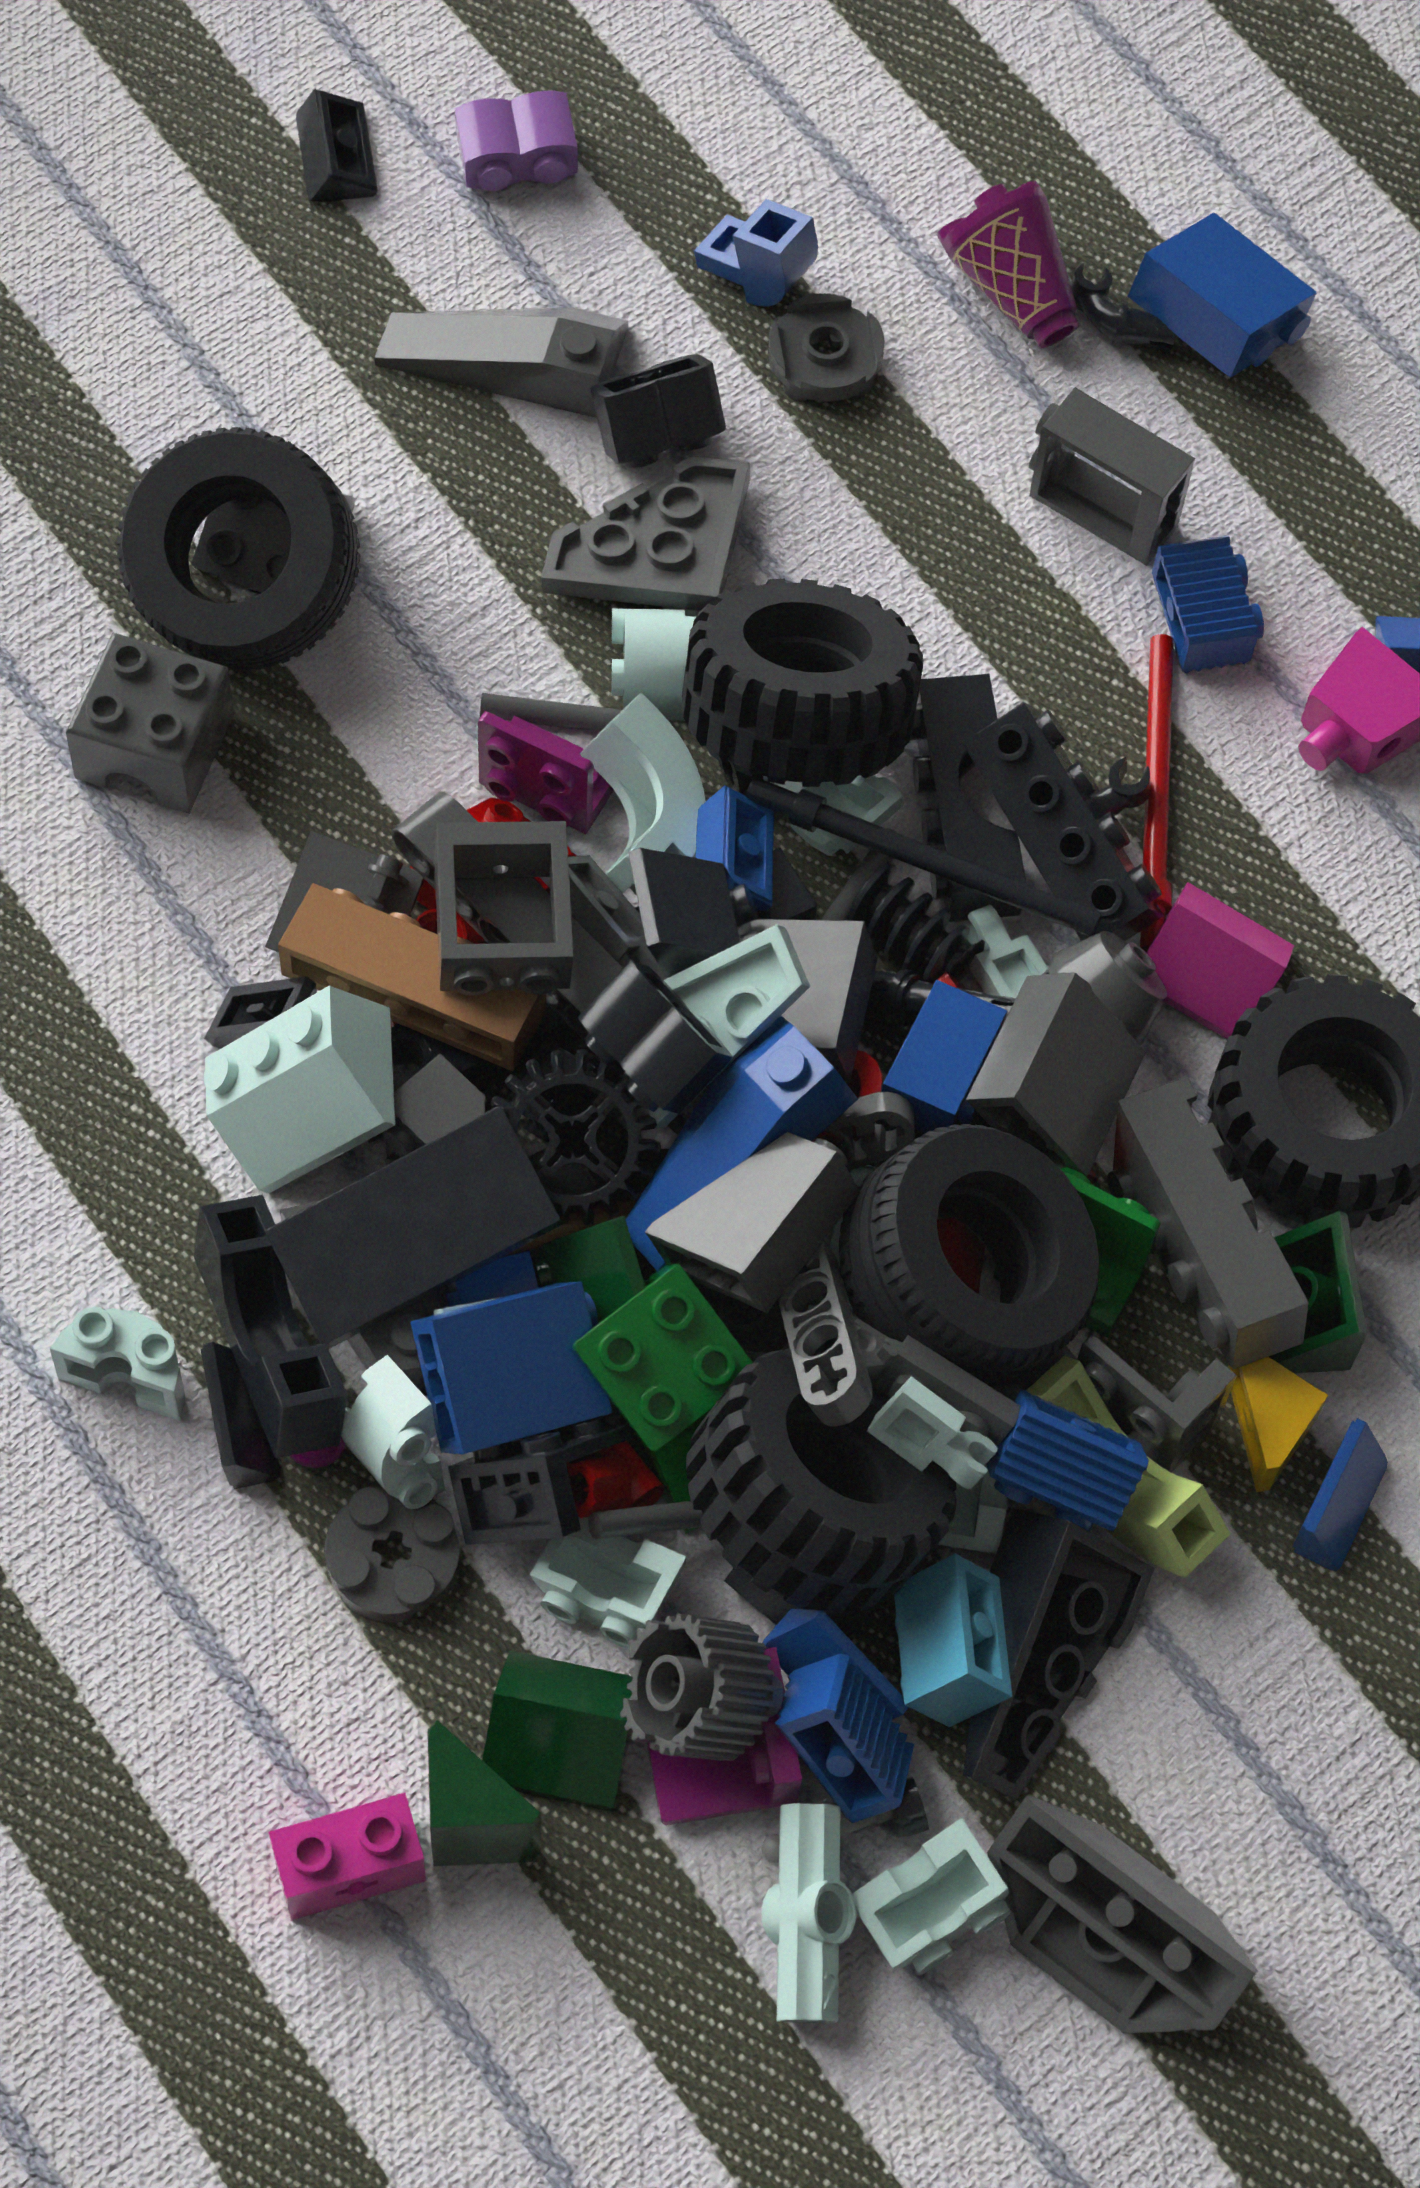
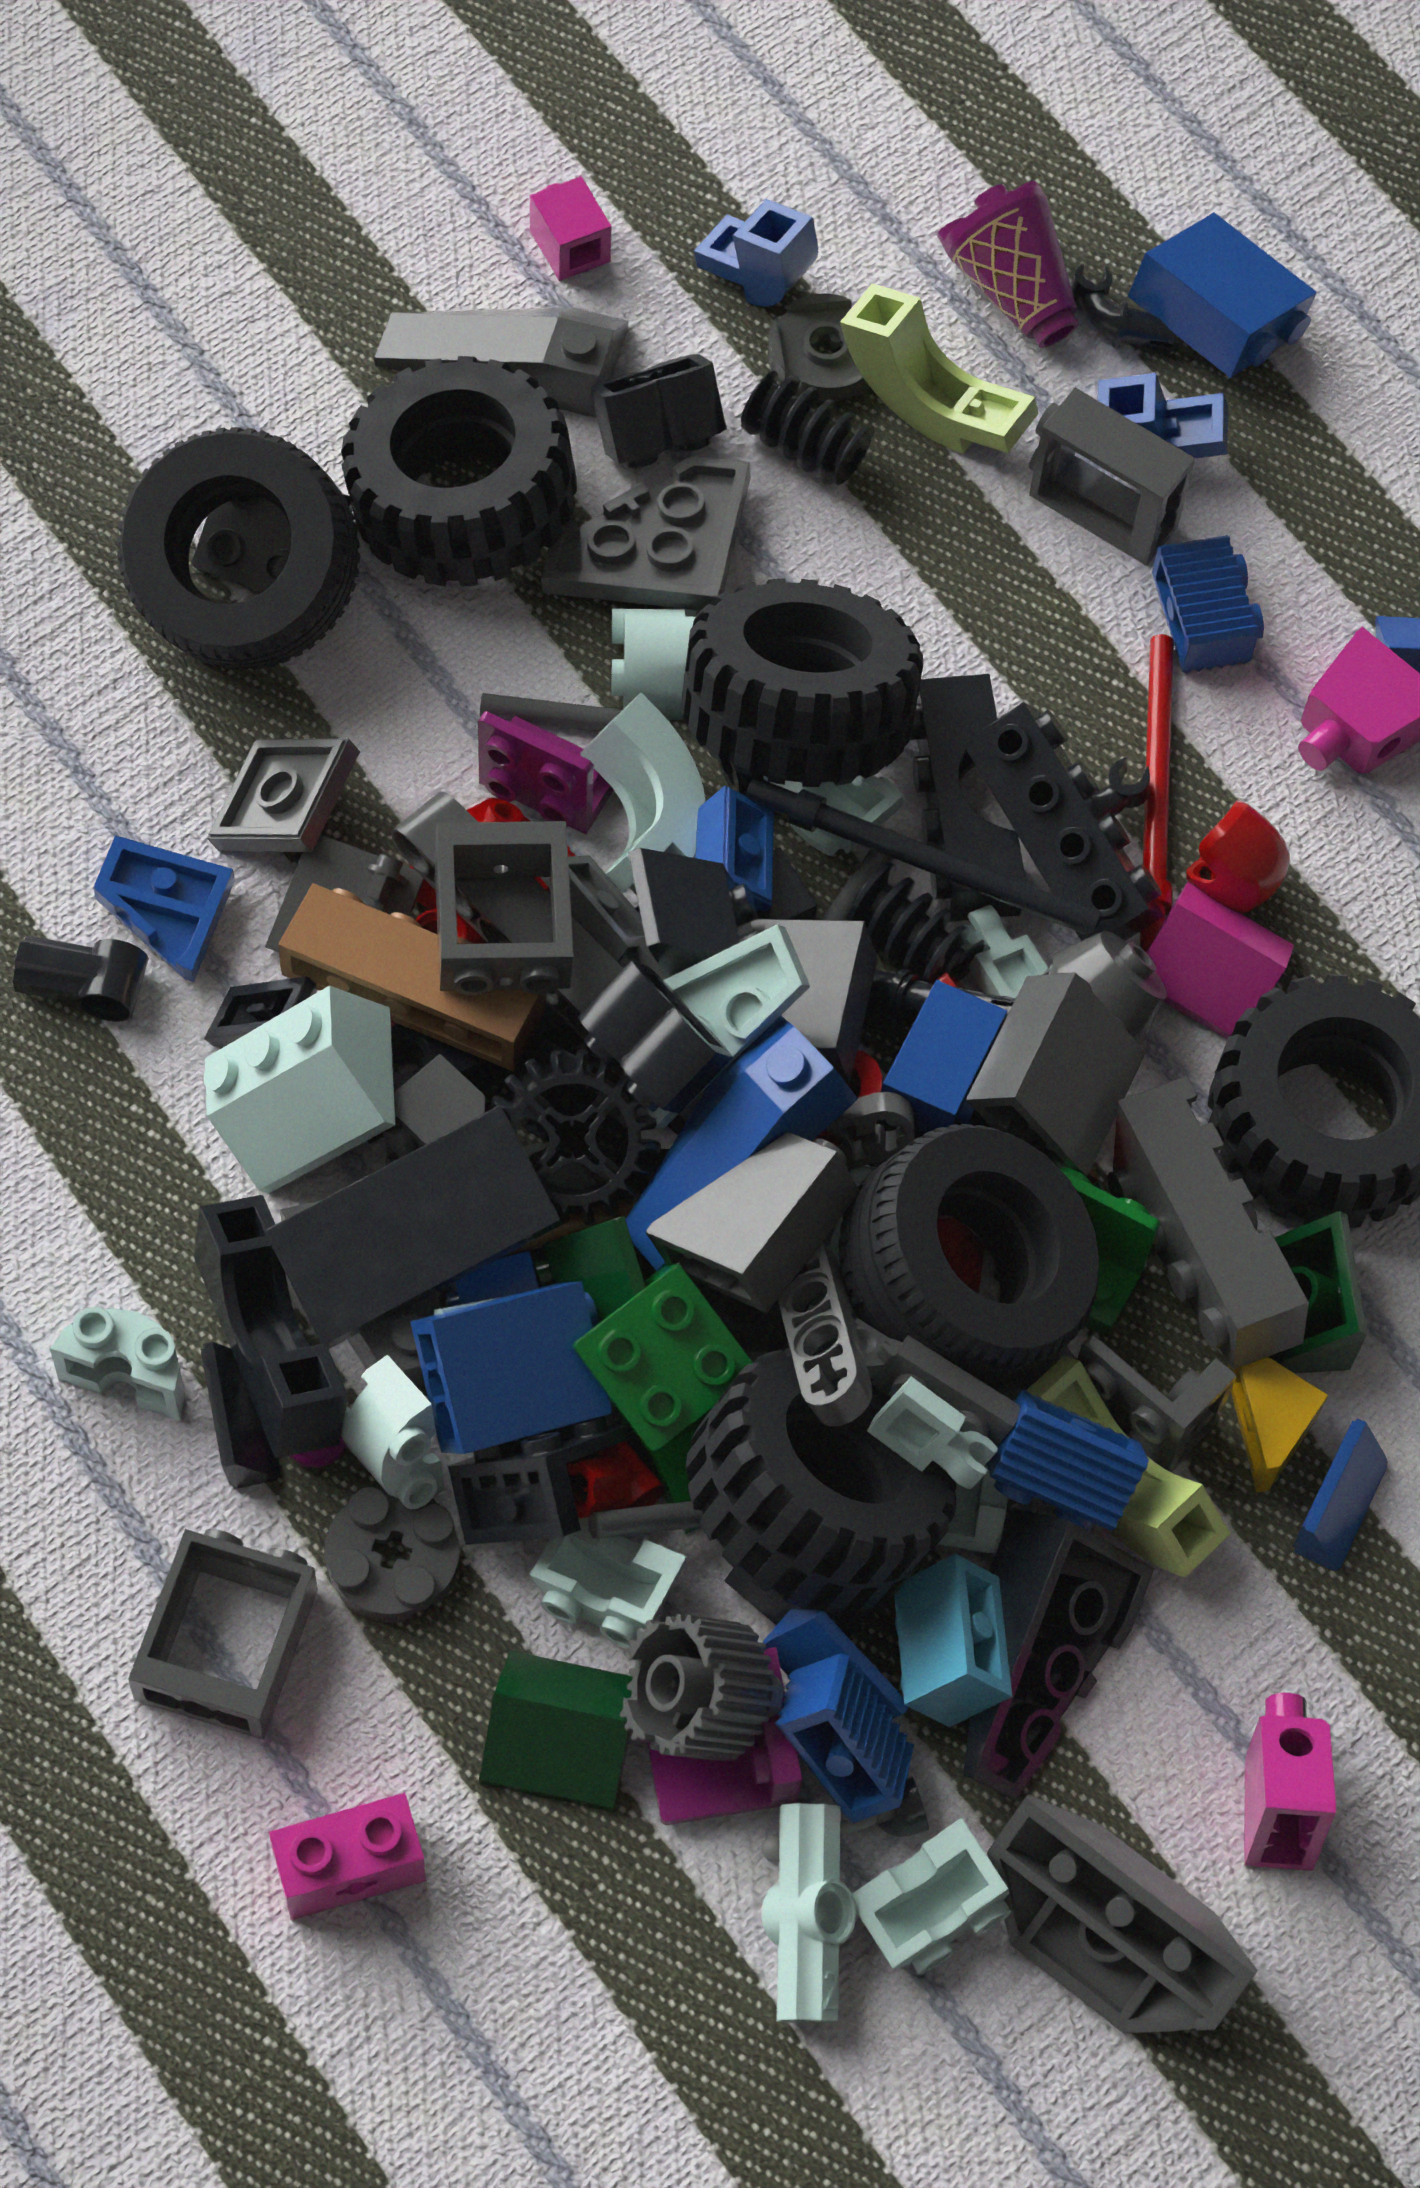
dark grey piece [66,632,234,814] -> none
black slope [296,89,378,202] -> none
dark green slope [427,1720,541,1866] -> none
medium lavender brick [455,91,578,191] -> none
none -> black piece [12,935,149,1022]
none -> blue wing [93,835,235,982]
none -> dark grey window [128,1529,318,1740]
none -> dark grey tile [207,738,360,852]
none -> black tyre [341,356,577,587]
none -> dark pink brick [530,176,612,281]
none -> black piece [741,370,875,485]
none -> yellowish green arch [840,283,1039,454]
none -> blue brick [1098,373,1228,459]
none -> red helmet [1186,800,1290,914]
none -> dark pink torso [1244,1692,1336,1871]

